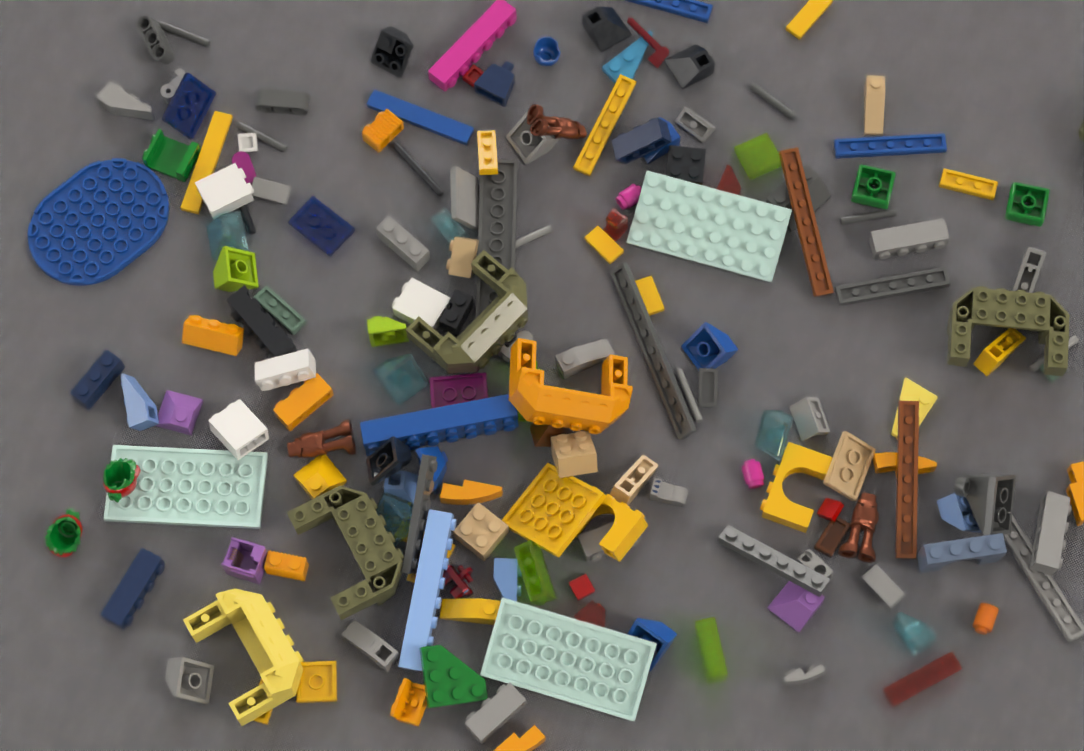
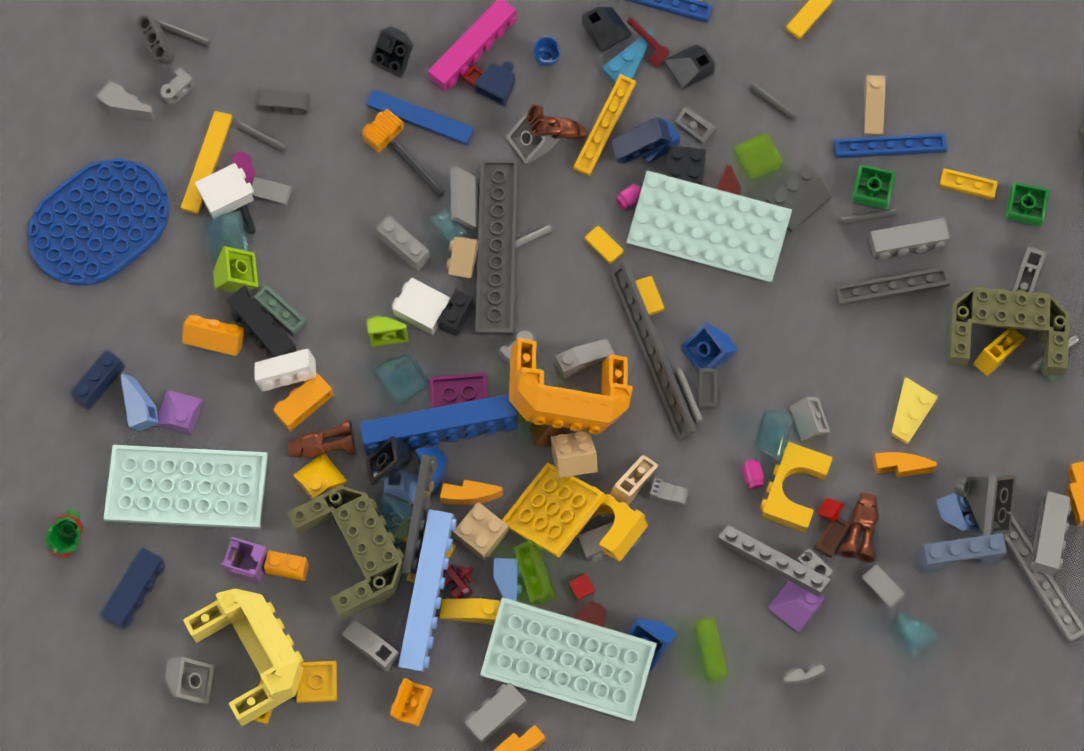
green hair [103,458,141,503] -> none
green panel [142,129,201,182] -> none
clear blue plate [162,72,217,139] -> none
white brick [208,399,269,460] -> none
white tile [238,133,258,152] -> none
clear blue plate [288,196,355,257] -> none
olive wedge [406,250,528,374] -> none
green plate [419,645,488,708] -> none
yellow tile [477,130,498,175] -> none
clear red leg [603,208,628,242] -> none
dark orange plate [778,147,834,297] -> none
tan tile [823,431,876,501] -> none
clear red plate [882,651,963,708] -> none
dark orange plate [895,400,919,559] -> none
orange brick [972,603,999,635] -> none

